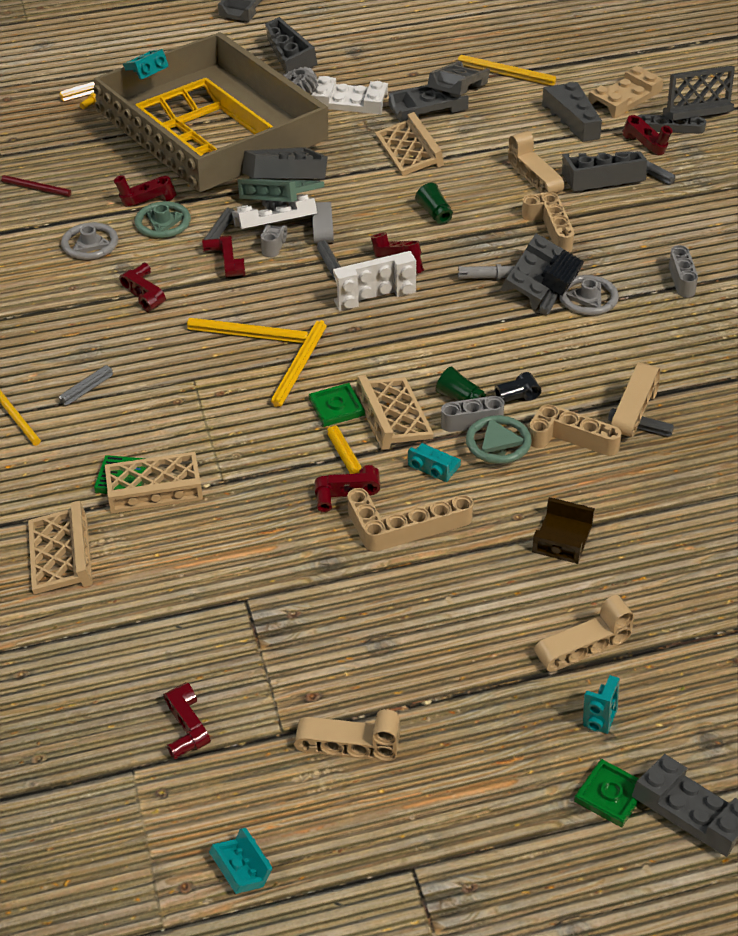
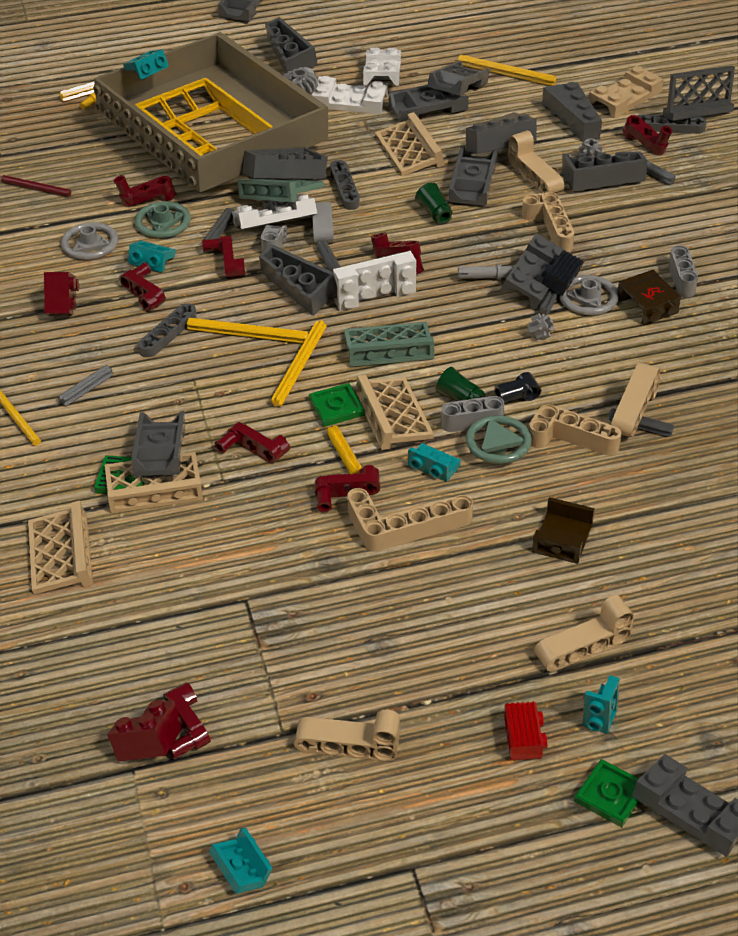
none -> dark red brick [44,272,79,315]
none -> dark red brick [107,700,184,762]
none -> teal bracket [128,240,176,272]
none -> dark grey piece [131,411,186,477]
none -> dark grey beam [138,303,197,357]
none -> dark red beam [214,422,290,464]
none -> dark grey wedge [259,244,337,316]
none -> dark grey beam [330,160,360,210]
none -> sand green fence [344,322,434,367]
none -> white piece [363,48,401,86]
none -> dark grey piece [449,146,498,206]
none -> dark grey wedge [466,112,537,154]
none -> red brick [504,701,547,760]
none -> light grey gear [528,313,554,340]
none -> light grey gear [579,139,603,156]
none -> dark brown panel [618,269,681,325]

